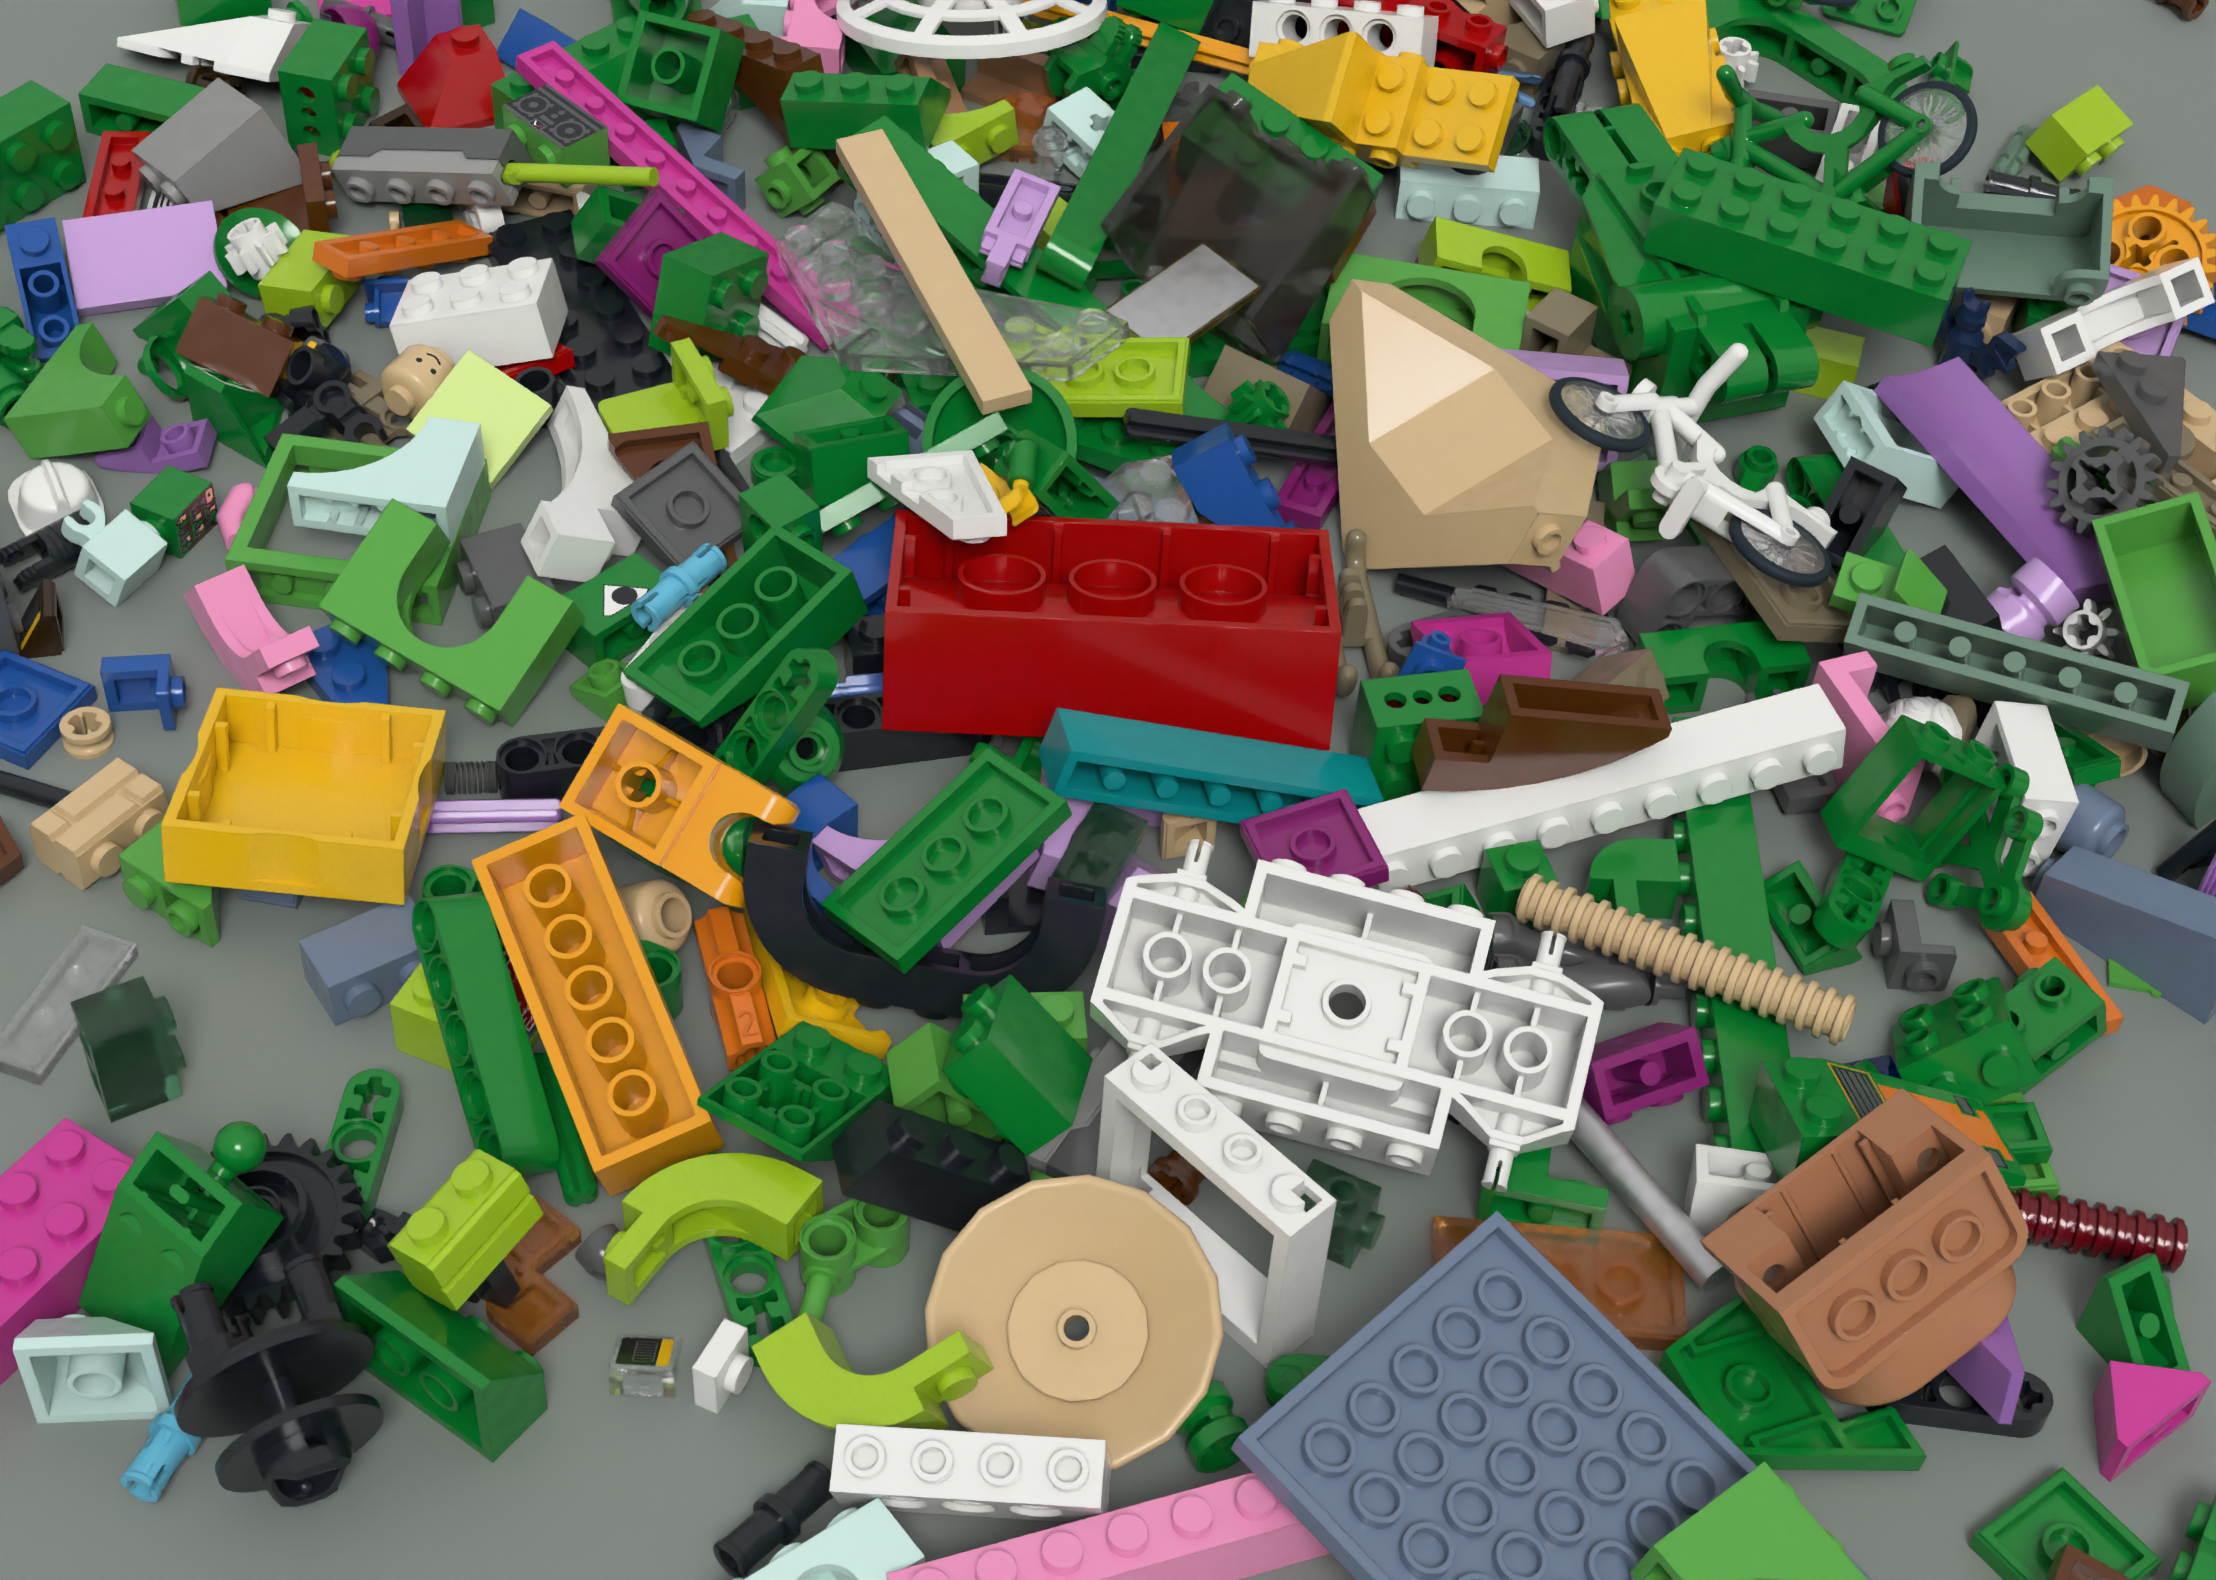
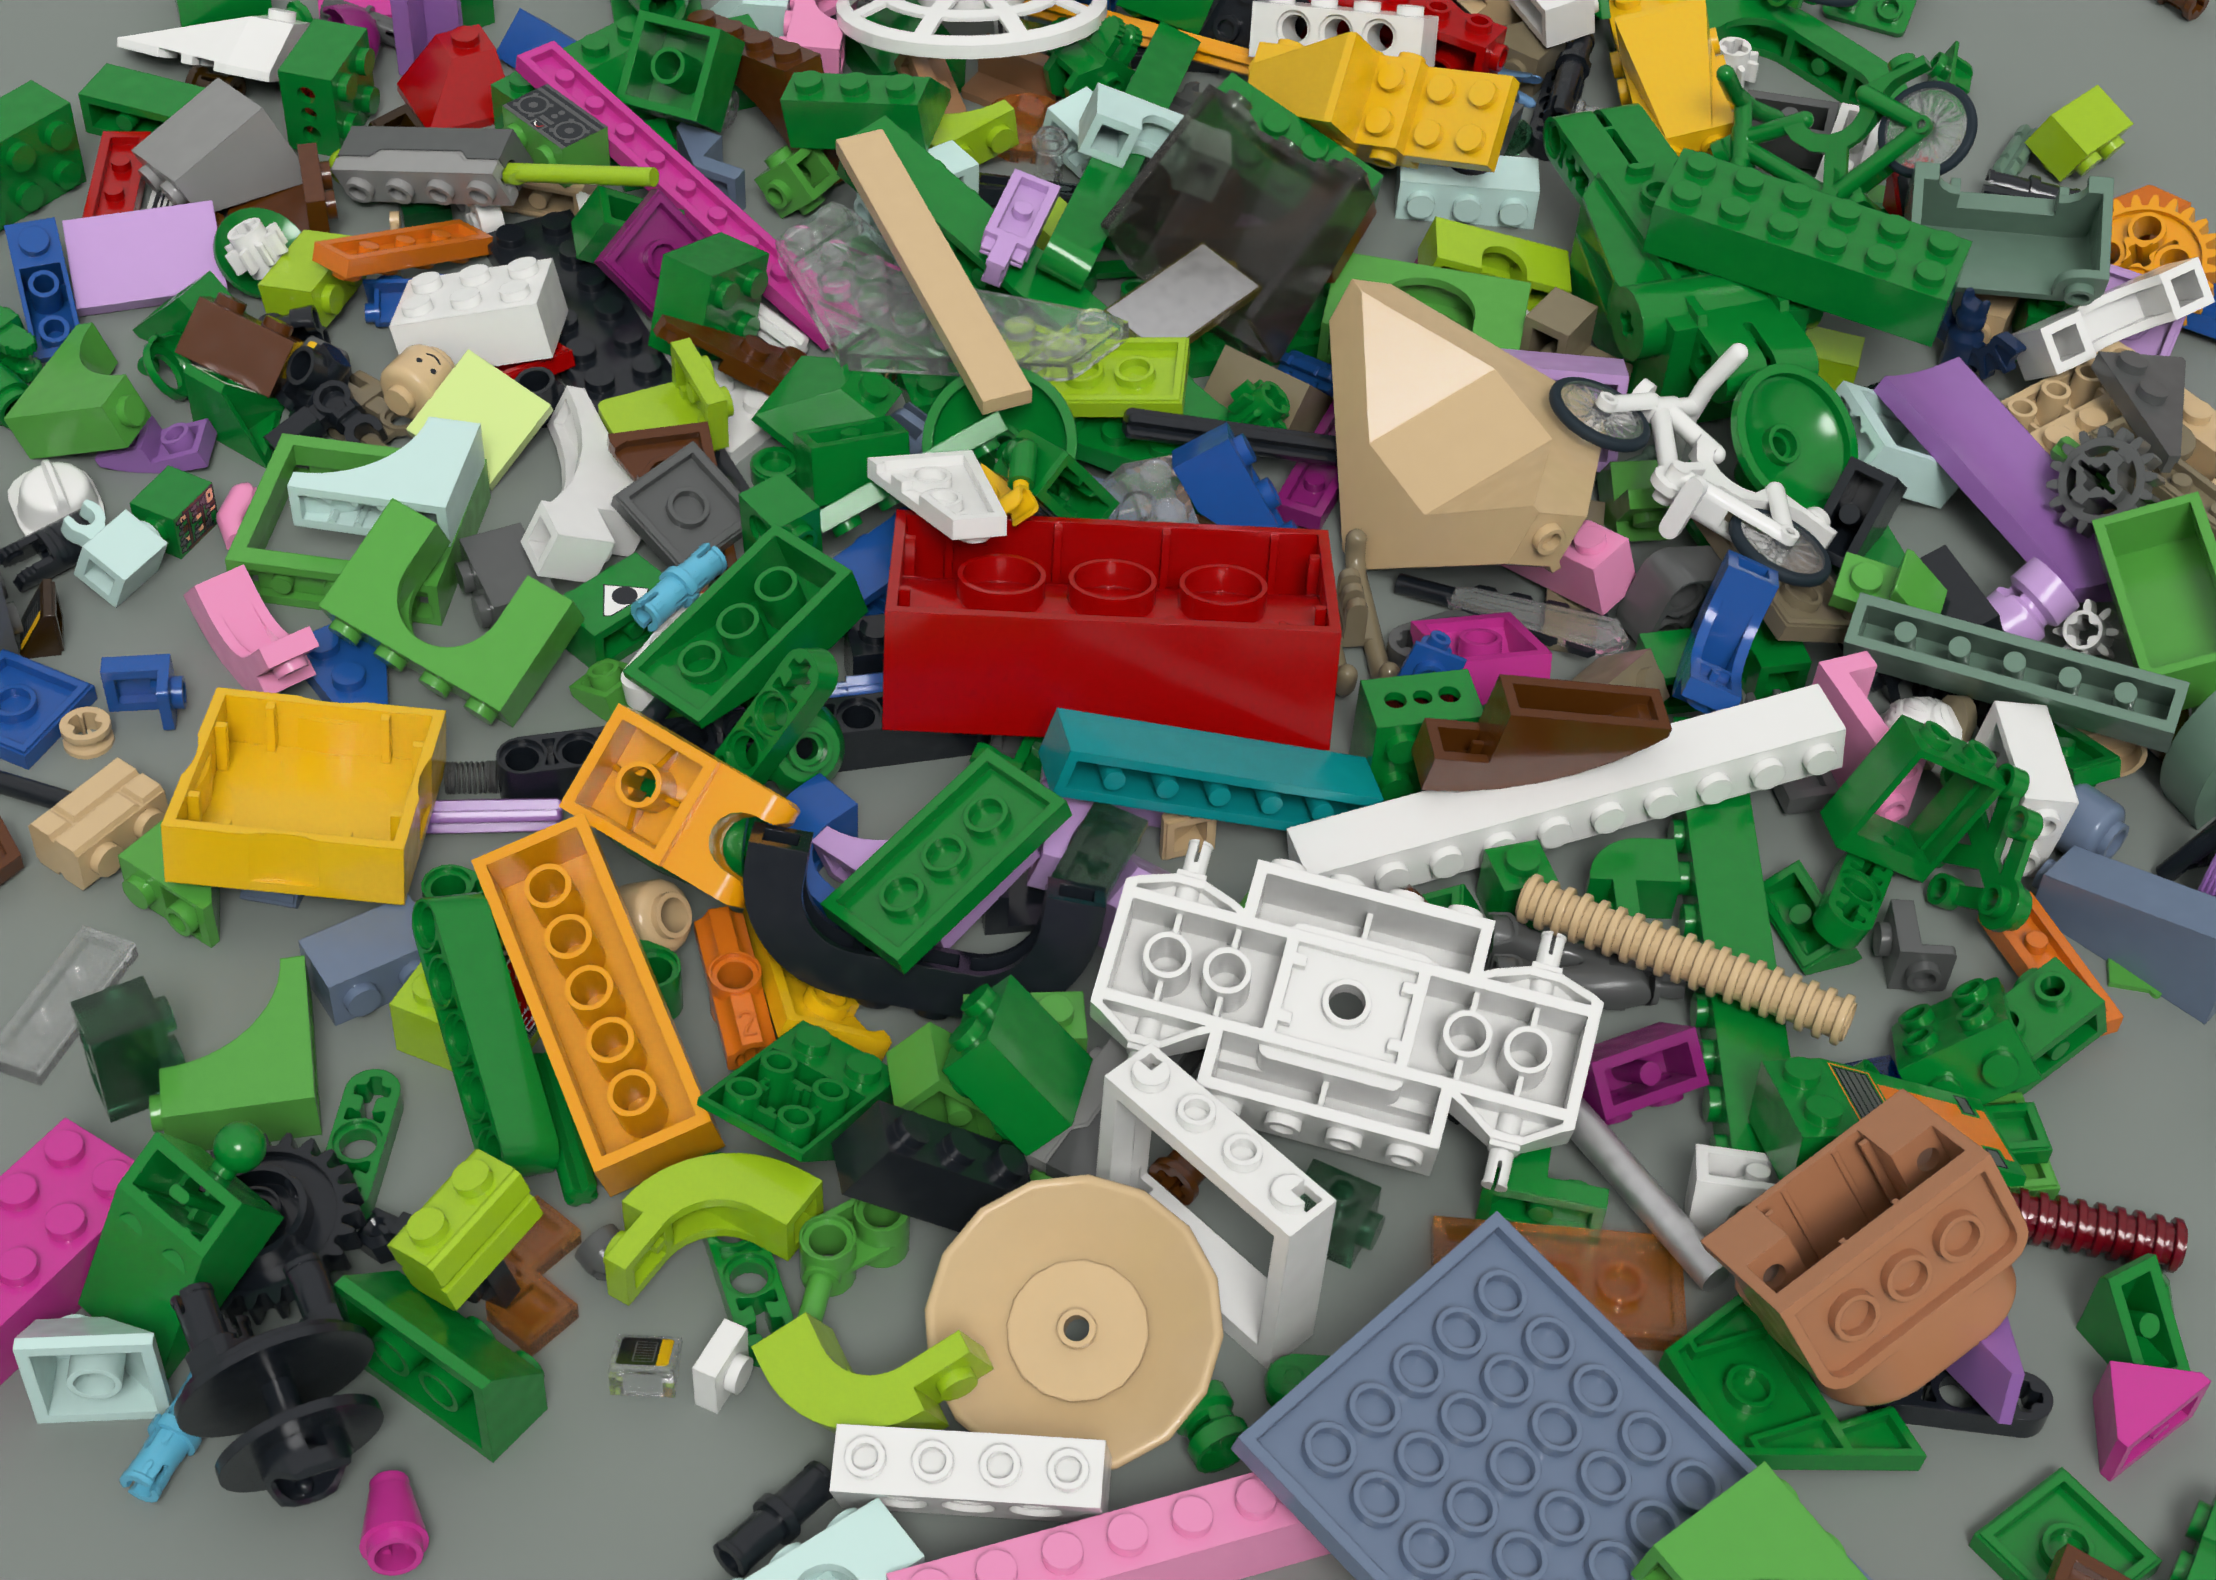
magenta tile [1239,788,1389,887] -> none
none -> bright green arch [149,955,322,1151]
none -> dark pink cone [359,1470,429,1576]
none -> light aqua arch [1078,83,1231,202]
none -> blue arch [1672,549,1779,714]
none -> green dish [1731,363,1858,509]

